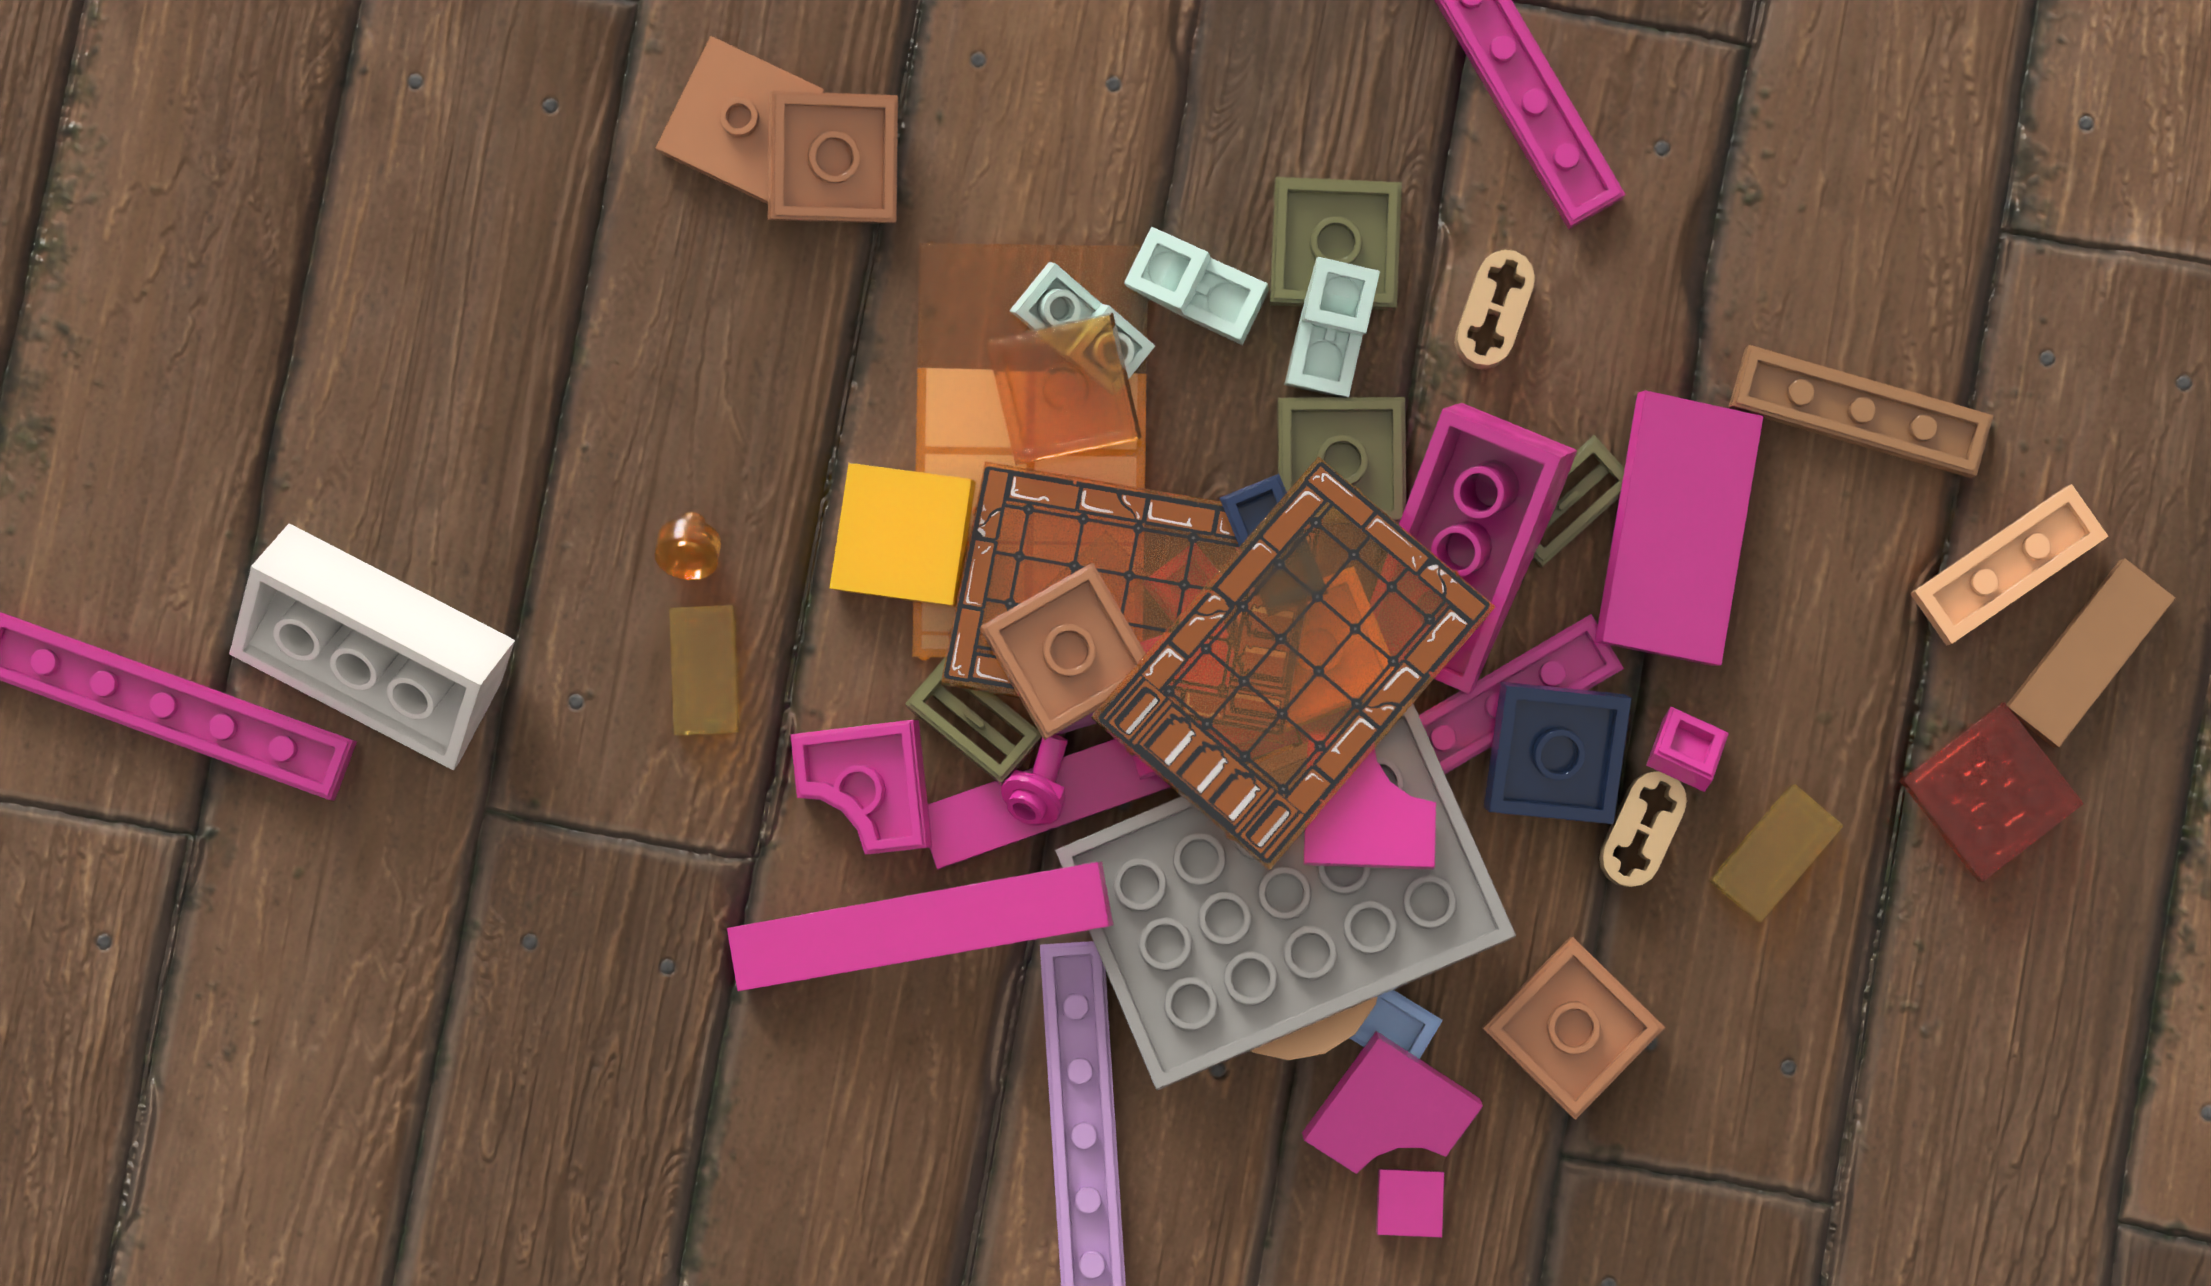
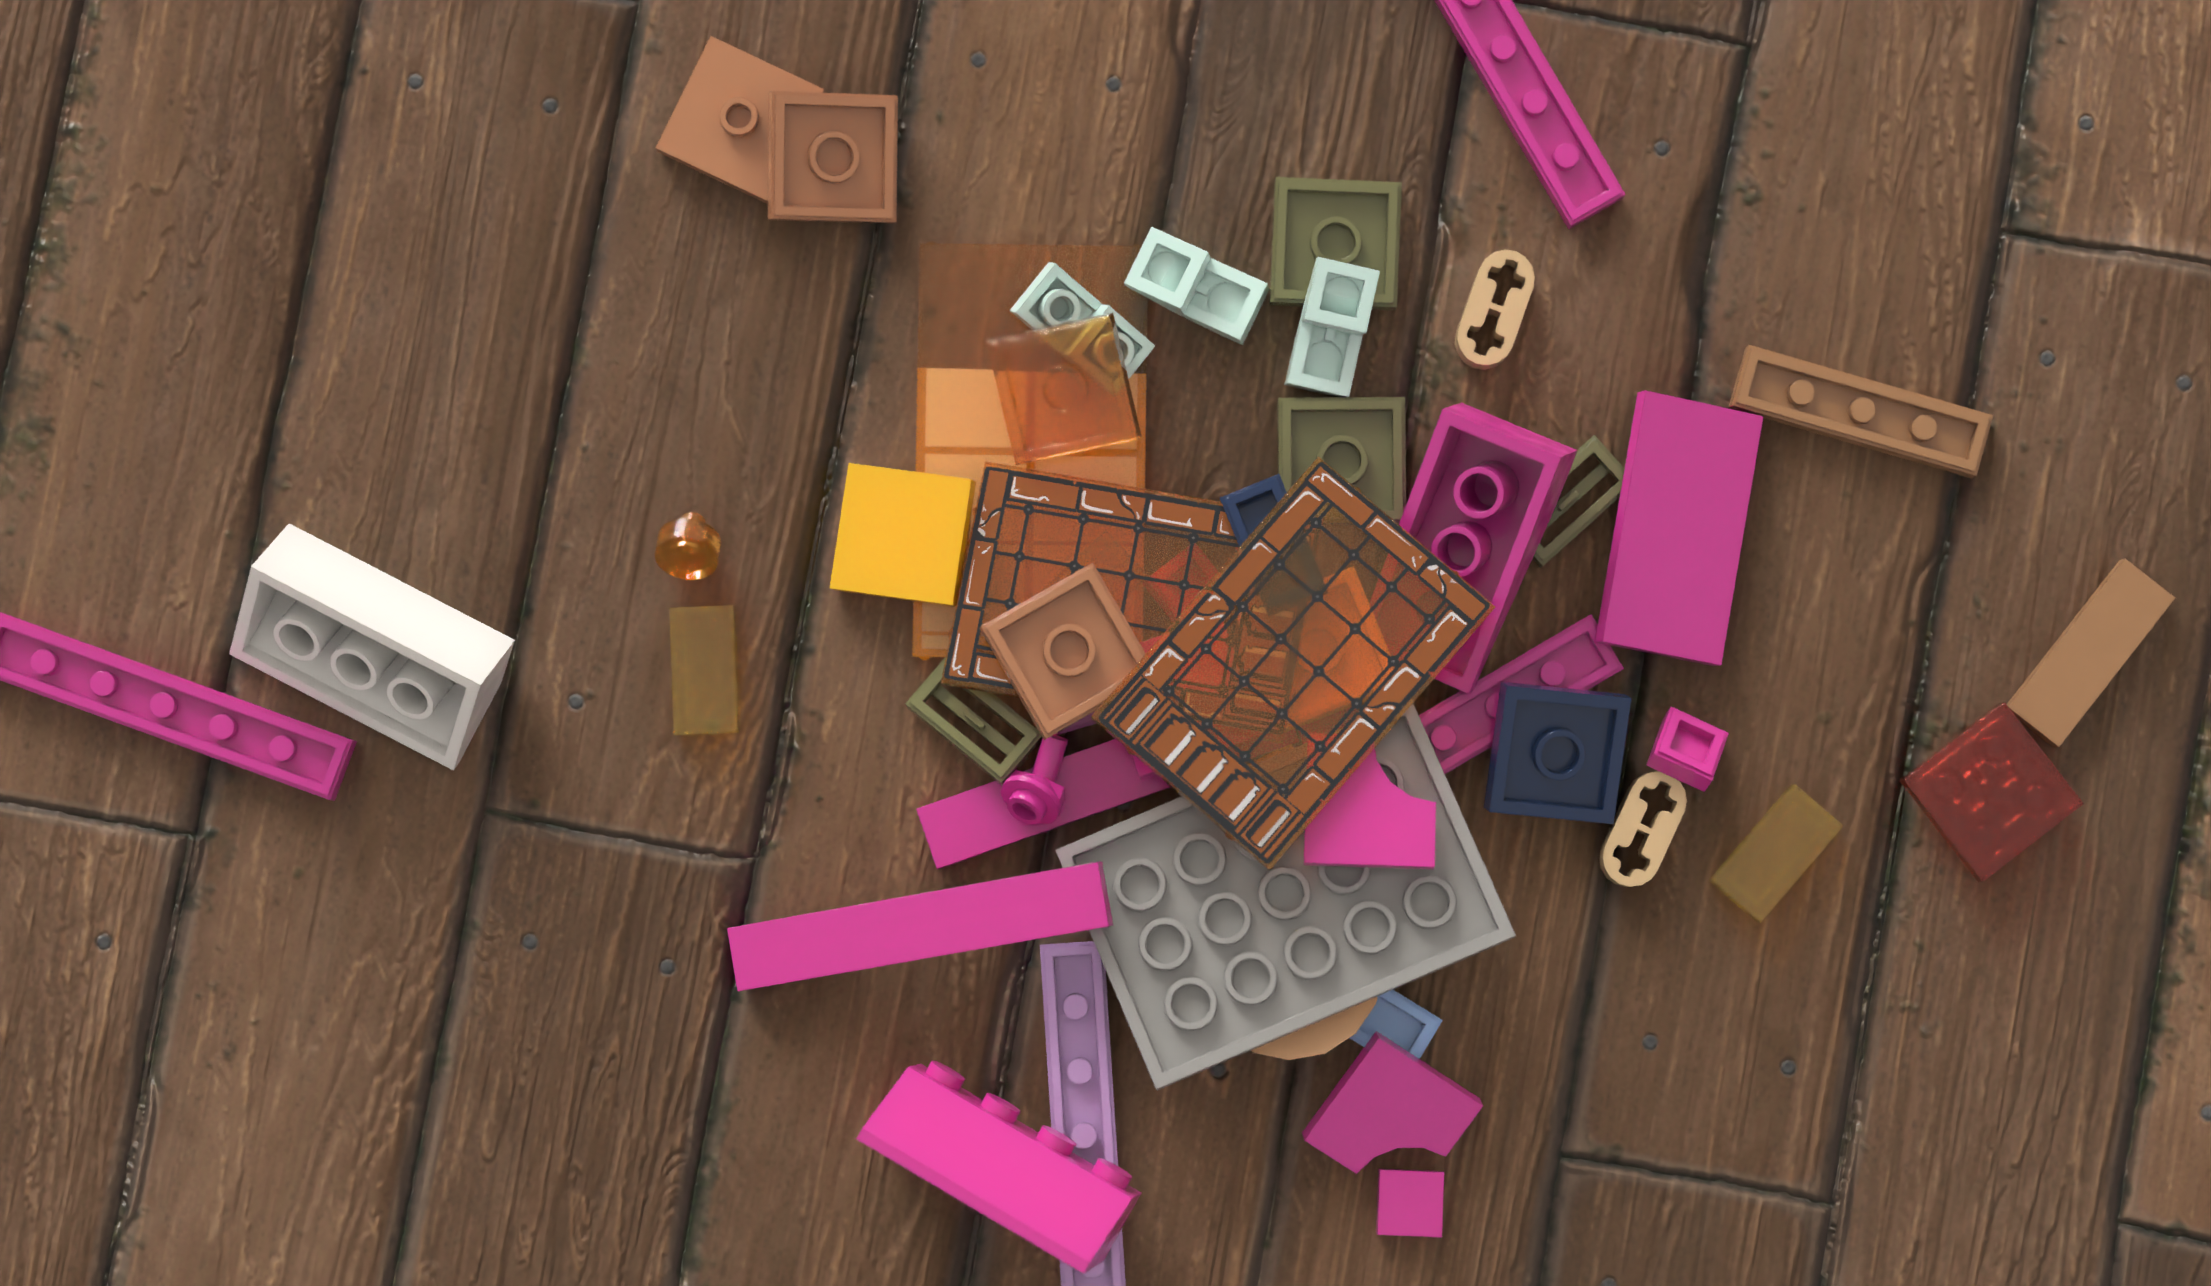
dark pink tile [790,720,932,854] -> none
nougat plate [1481,937,1665,1120] -> none
light nougat plate [1910,484,2109,646] -> none
none -> dark pink slope [857,1060,1141,1274]

